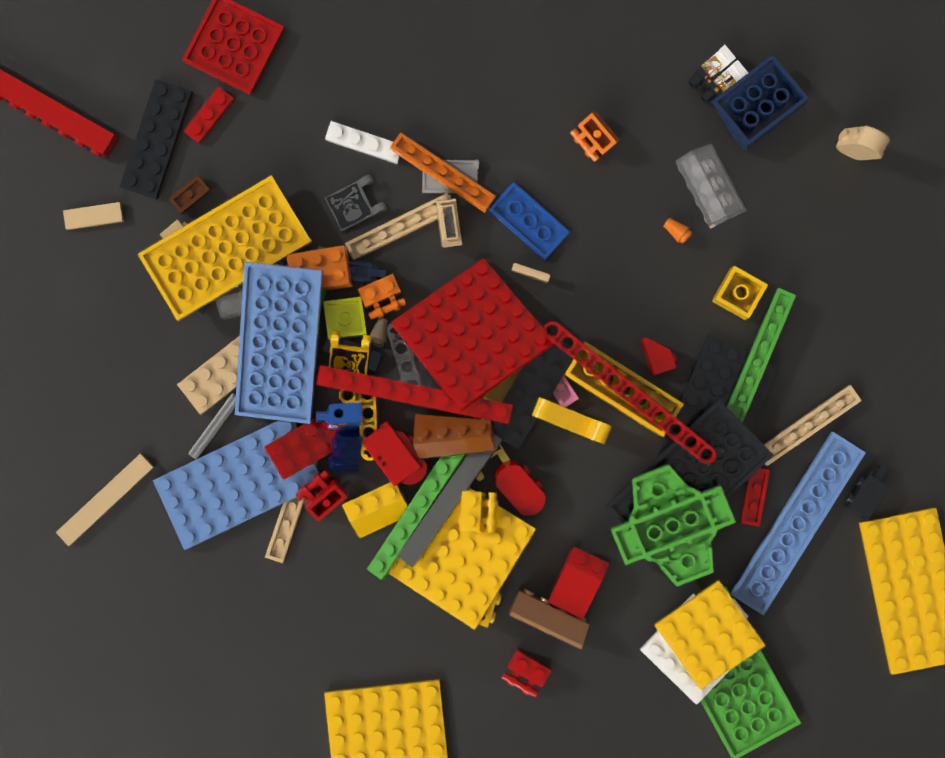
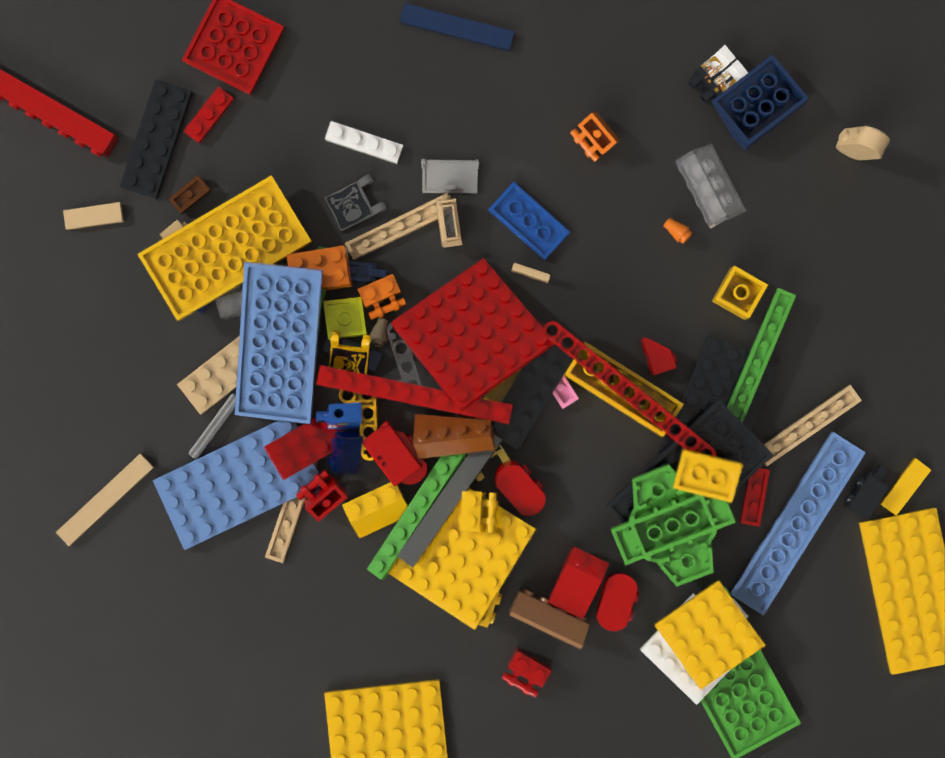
orange tile [390,132,496,213] -> none
yellow beam [532,397,612,444] -> none
none -> dark blue tile [400,3,515,51]
none -> red brick [595,572,639,631]
none -> yellow plate [673,449,742,503]
none -> yellow tile [879,458,931,516]

